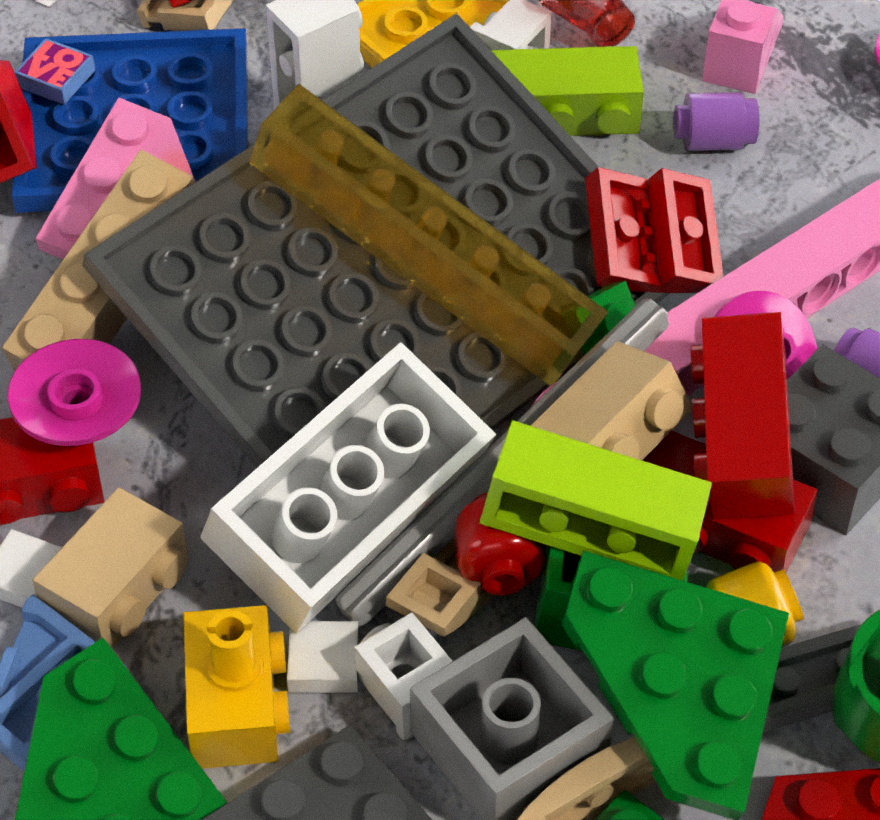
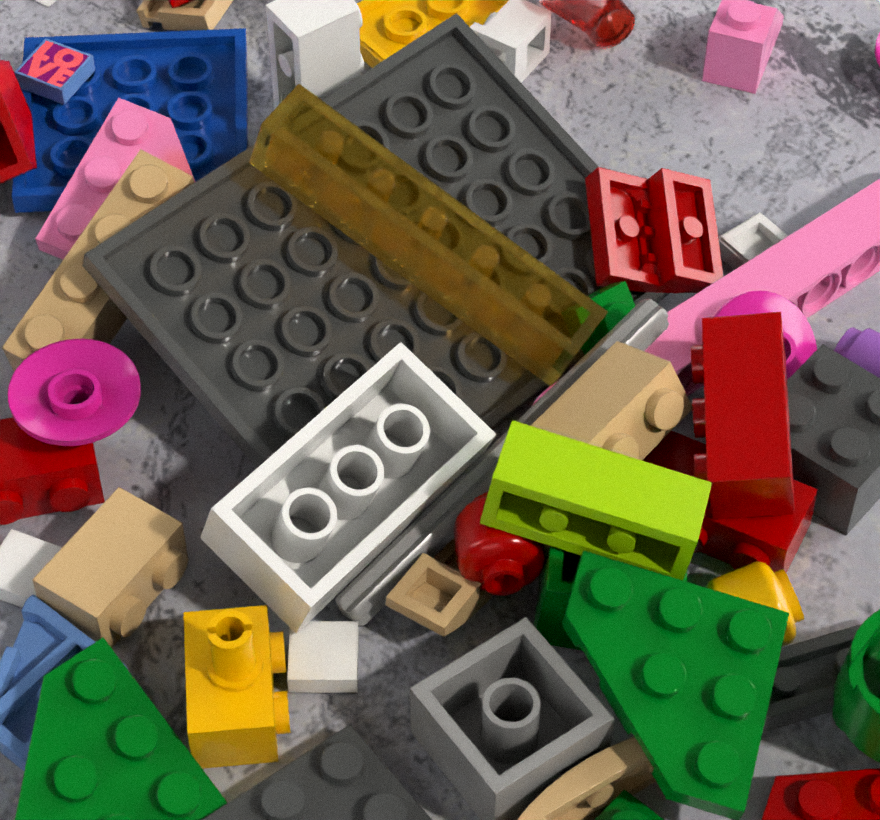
white brick [354,612,453,742] -> none
lime brick [491,46,644,136] -> none
medium lavender brick [673,93,760,151] -> none
none -> white tile [718,212,788,270]

